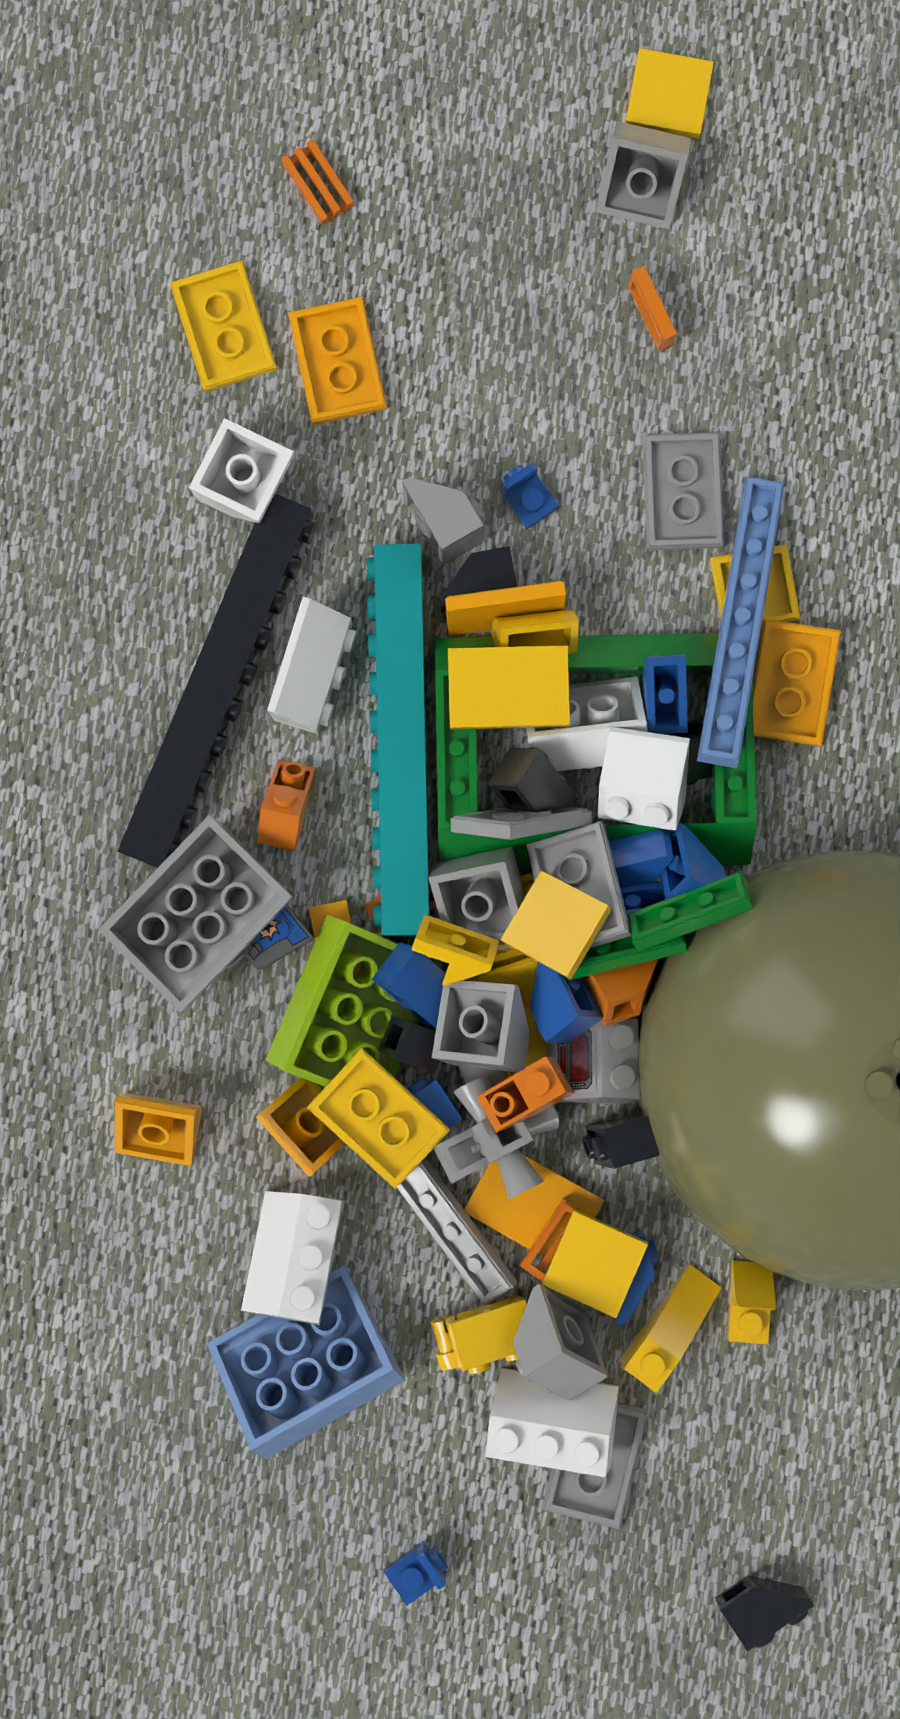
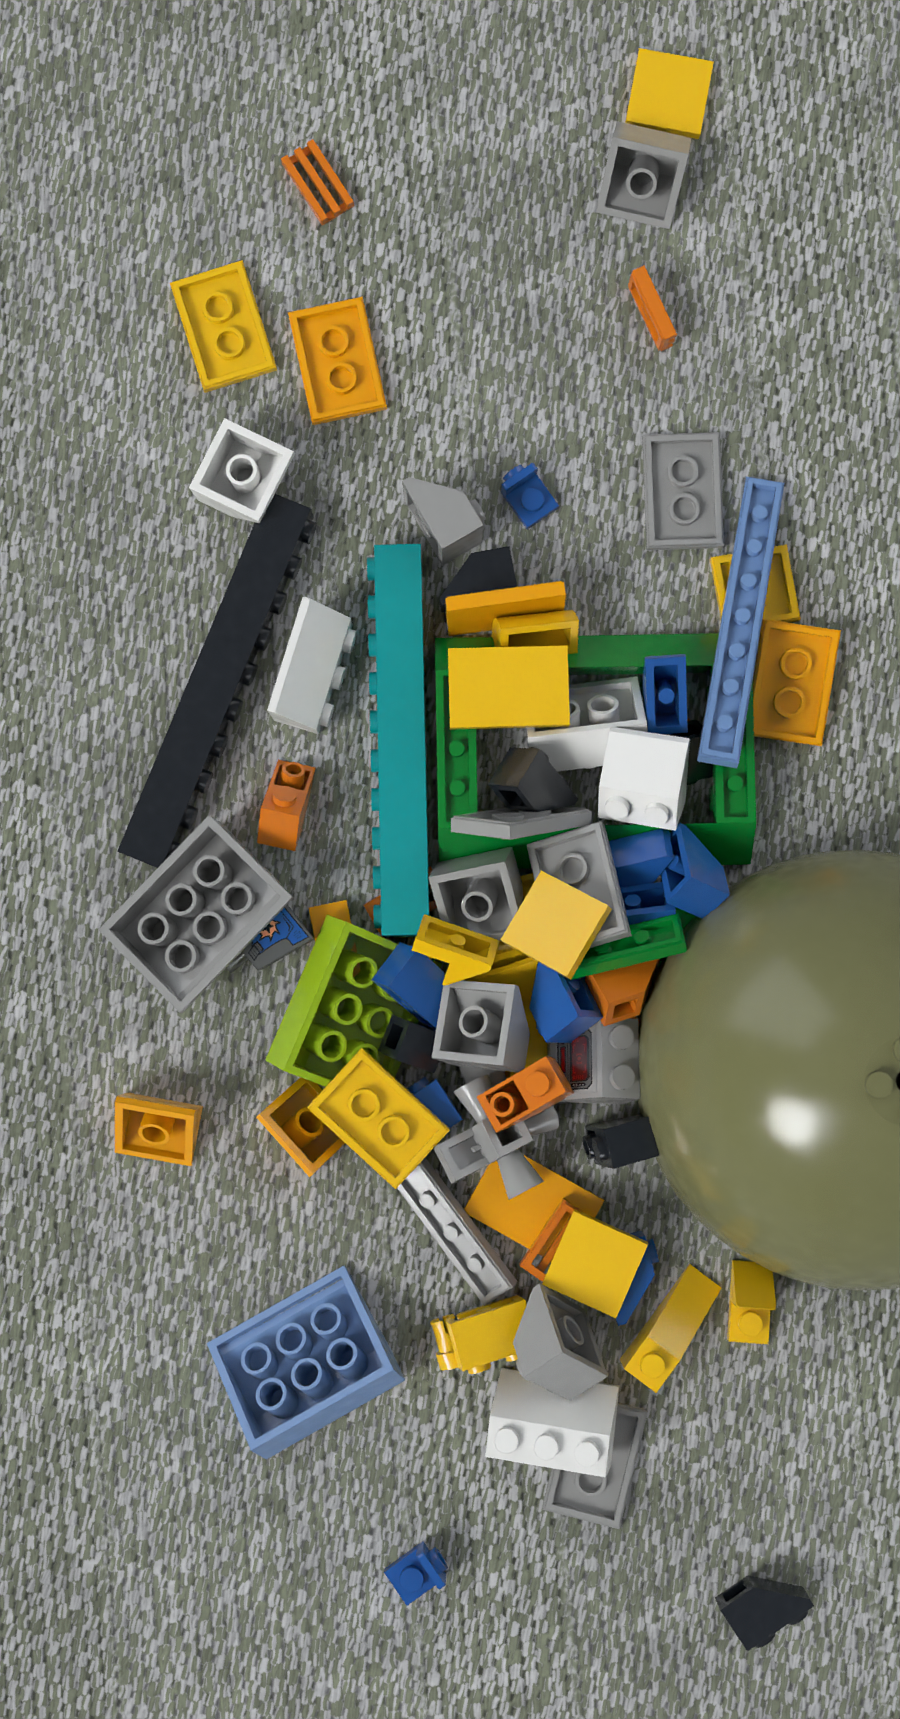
white slope [241,1191,342,1325] -> none
green tile [627,871,753,952] -> none

